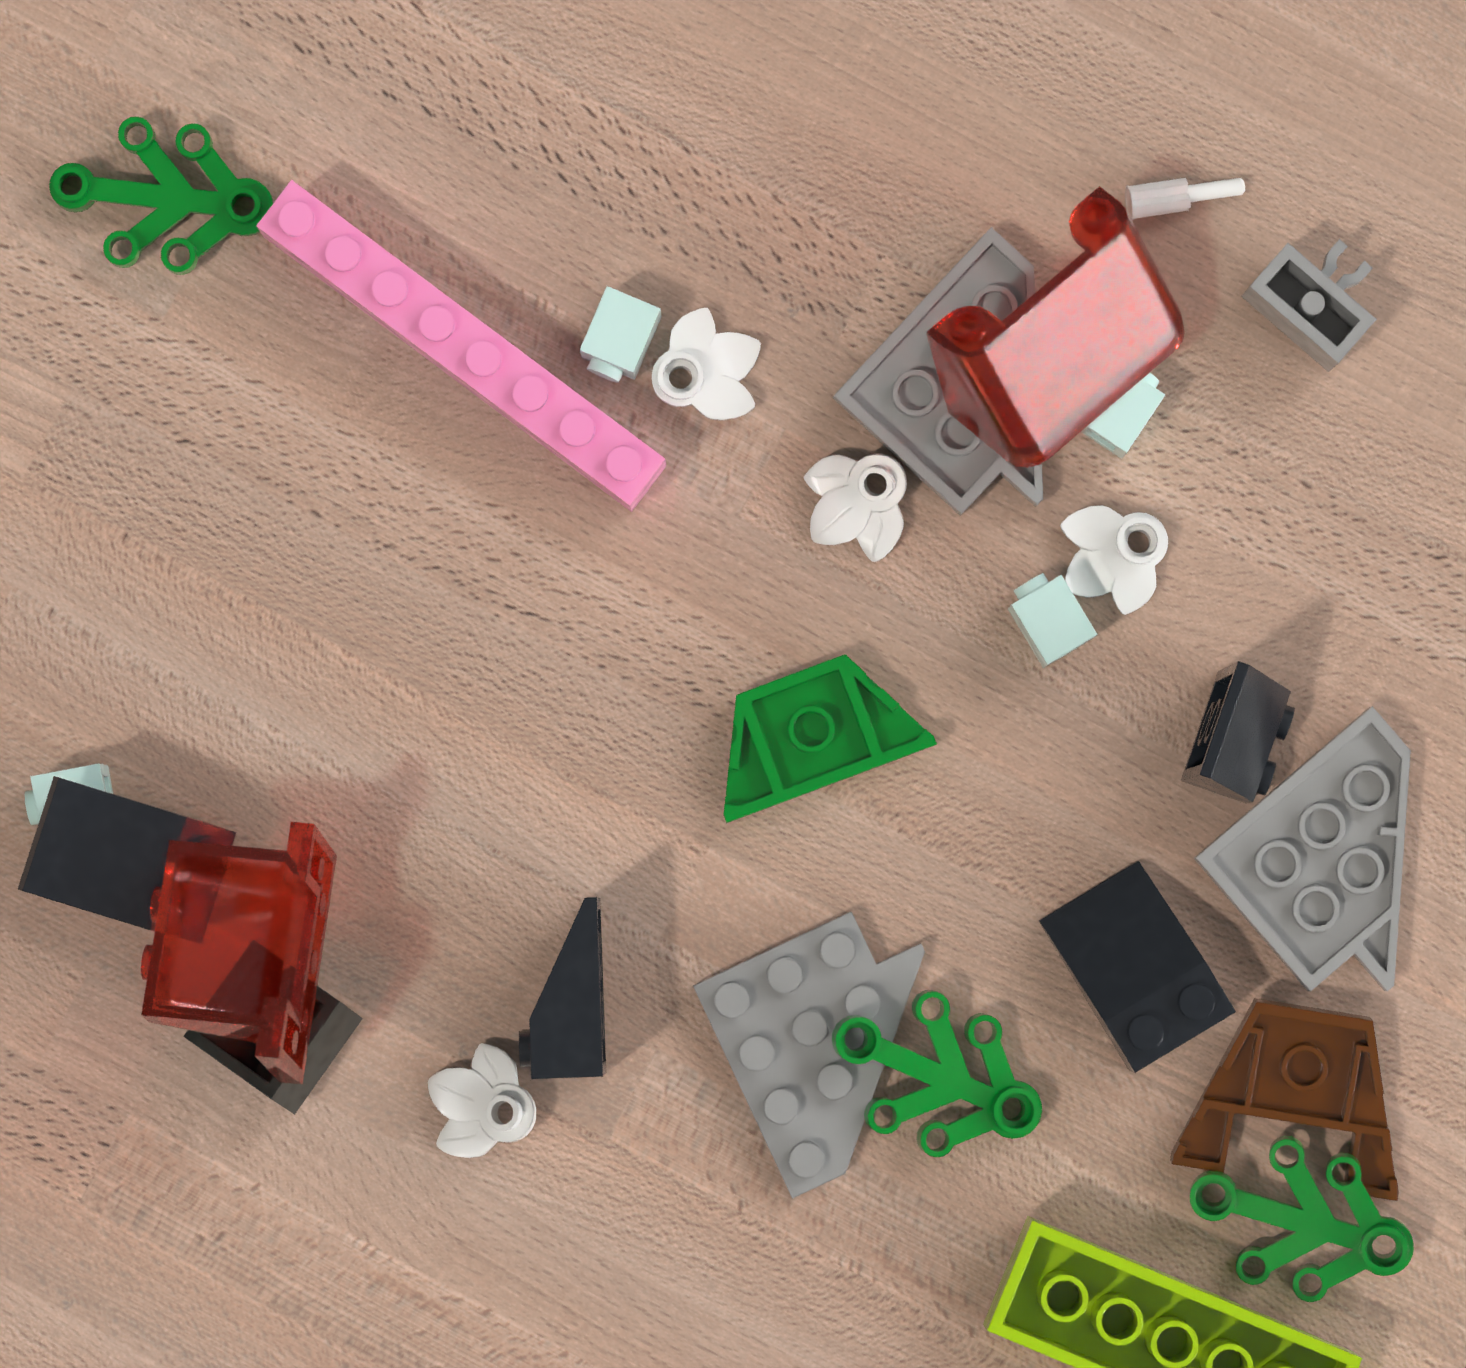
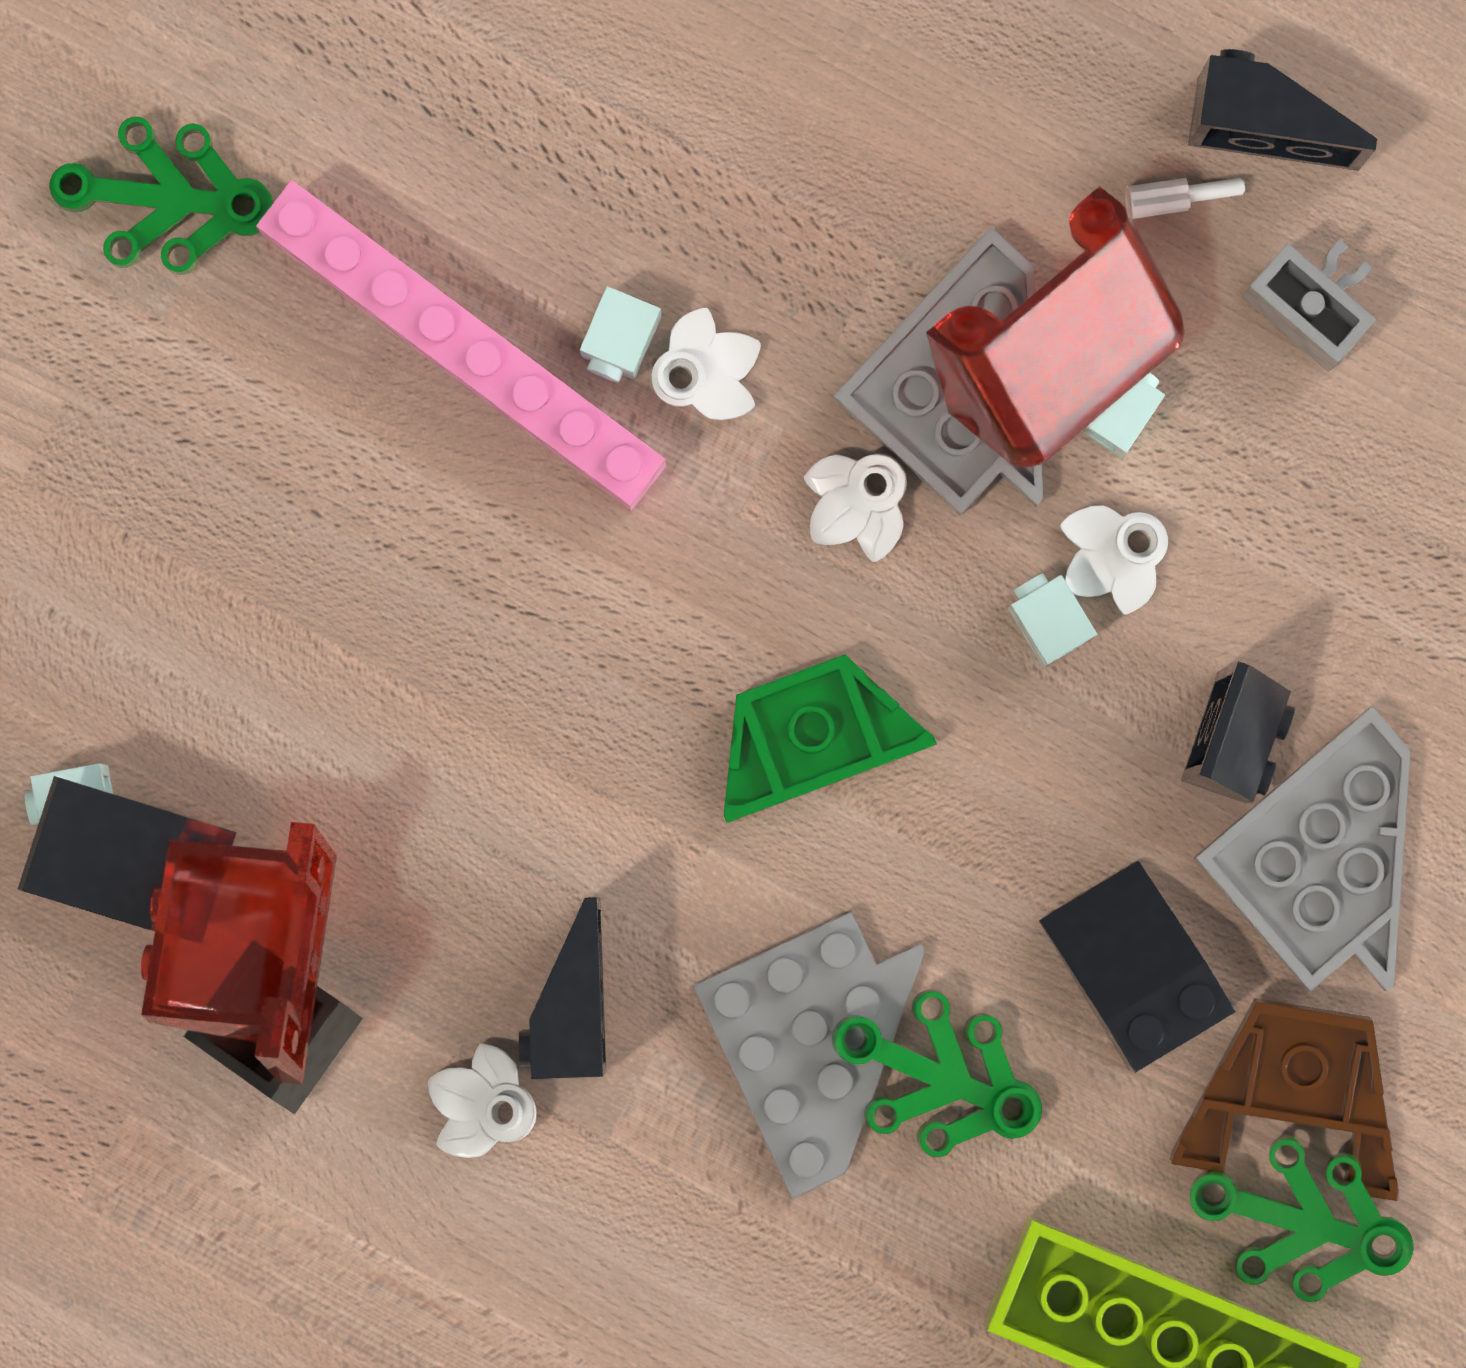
none -> black slope [1188,49,1377,171]

